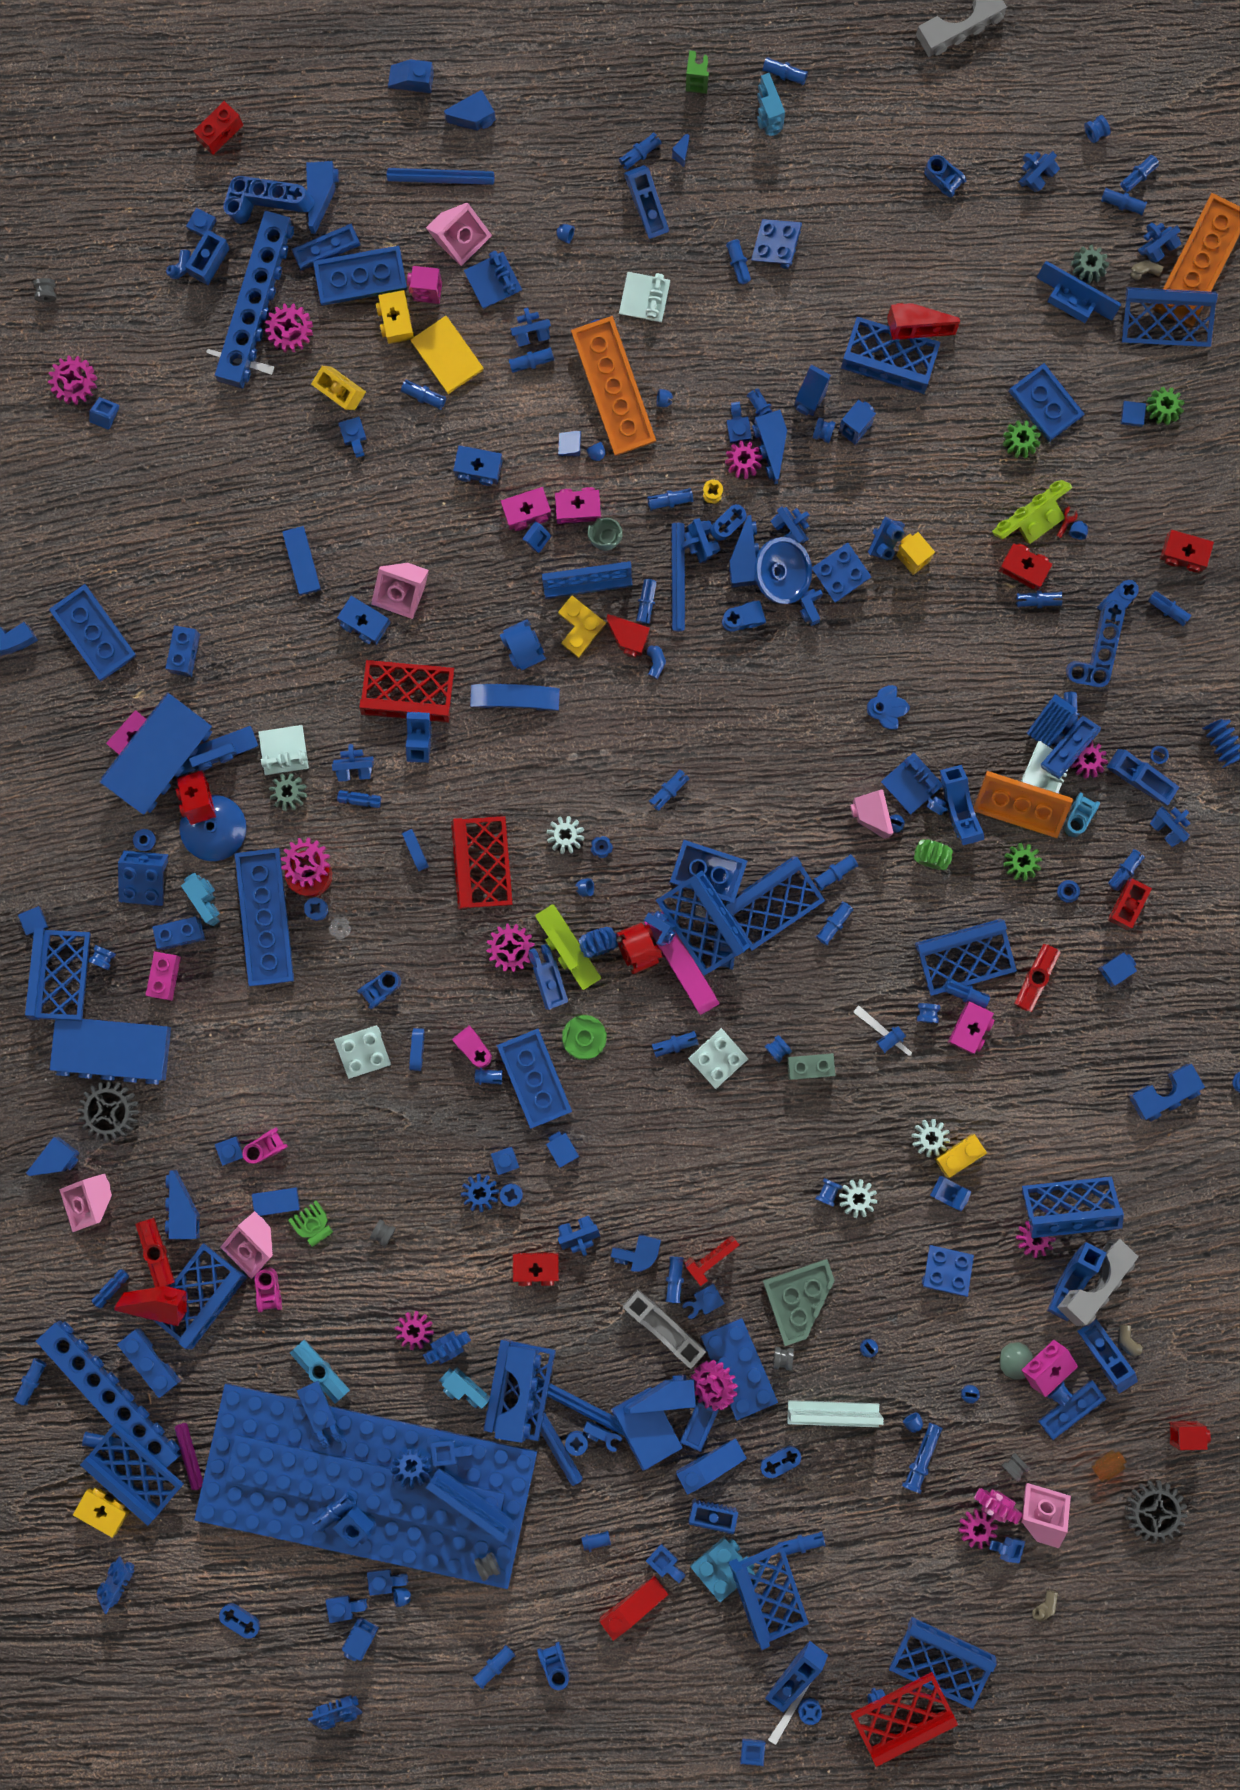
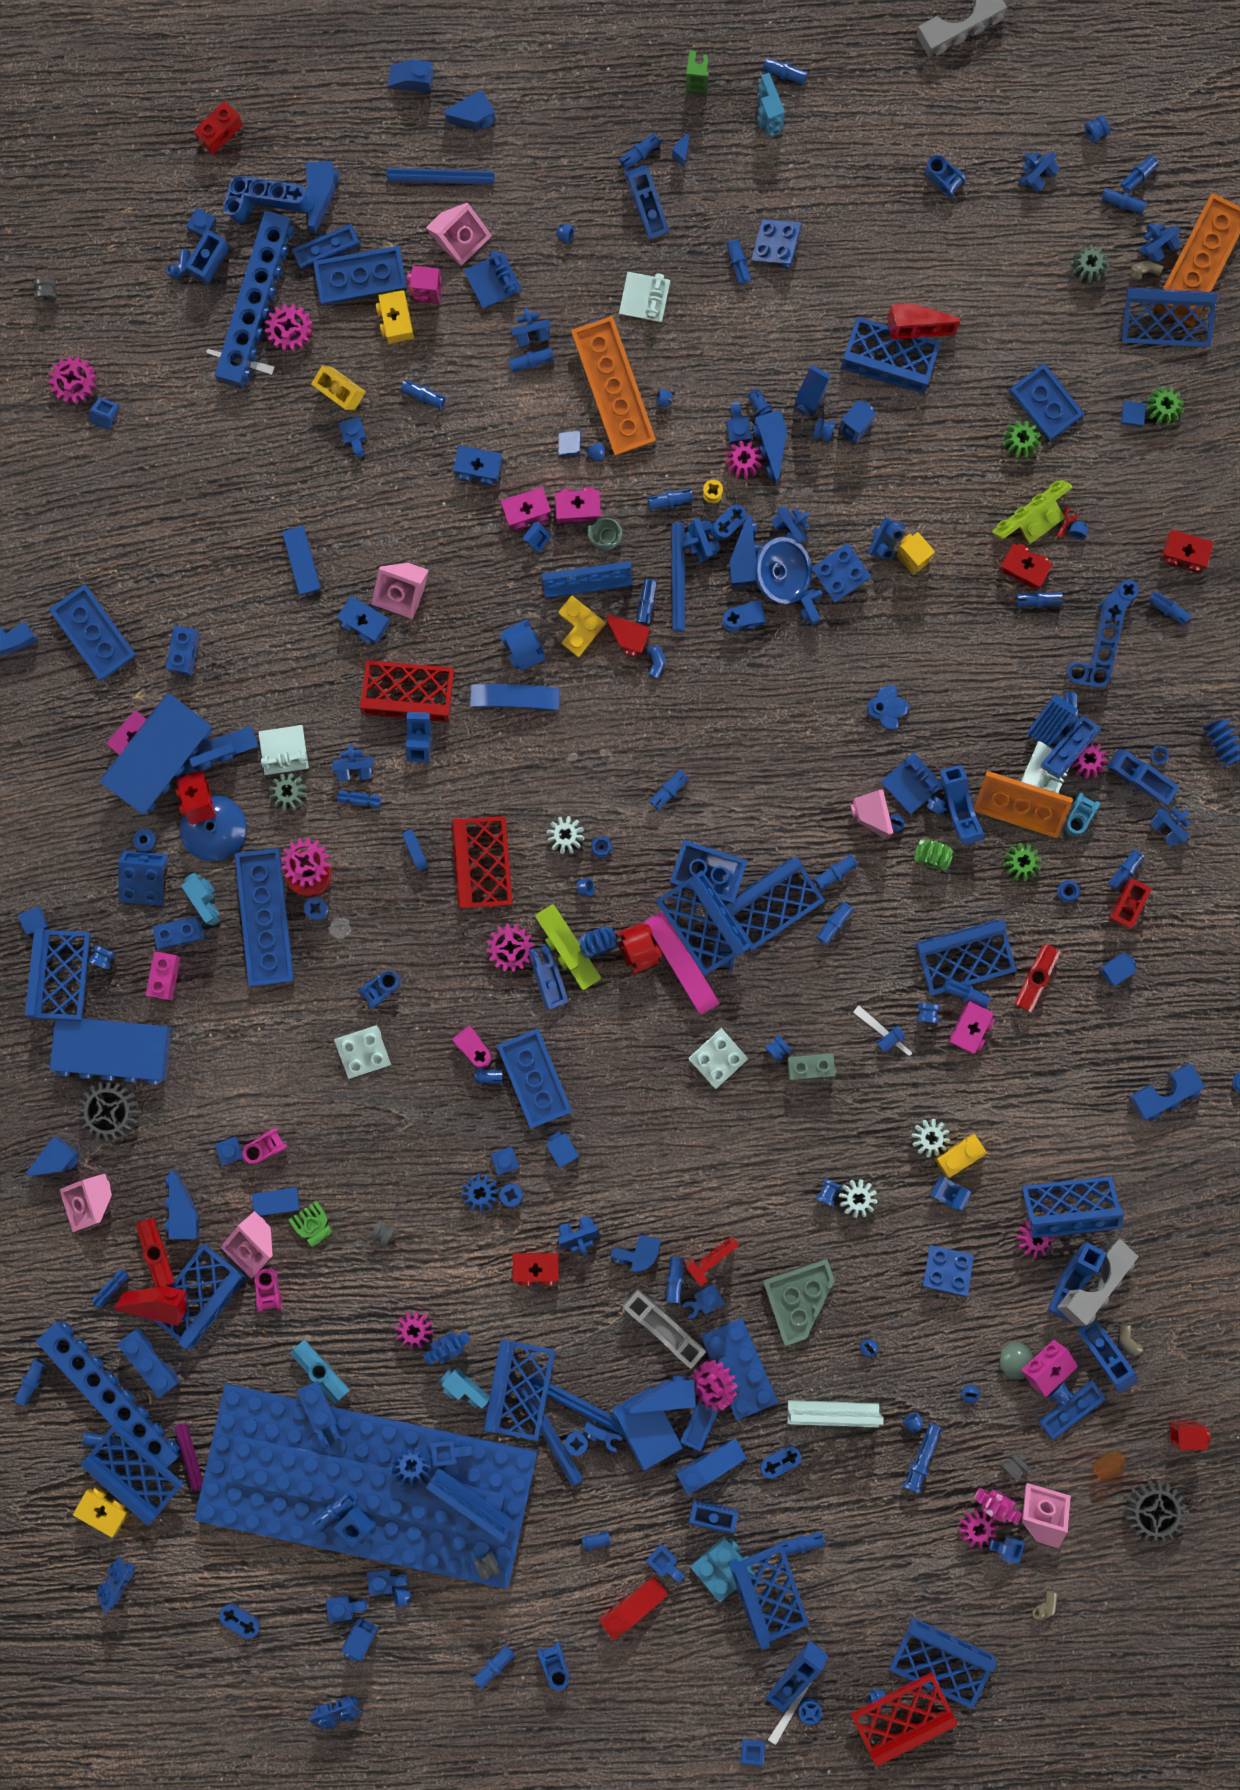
blue beam [409,1028,425,1071] -> none
yellow tile [410,316,484,394] -> none
blue arch [495,1345,541,1443] -> none
bright green tile [562,1015,607,1060] -> none
blue bracket [644,911,676,946] -> none
blue pin [652,1031,699,1058] -> none
dark grey wheel [773,1346,794,1371] -> none
blue bracket [1037,261,1121,323] -> none

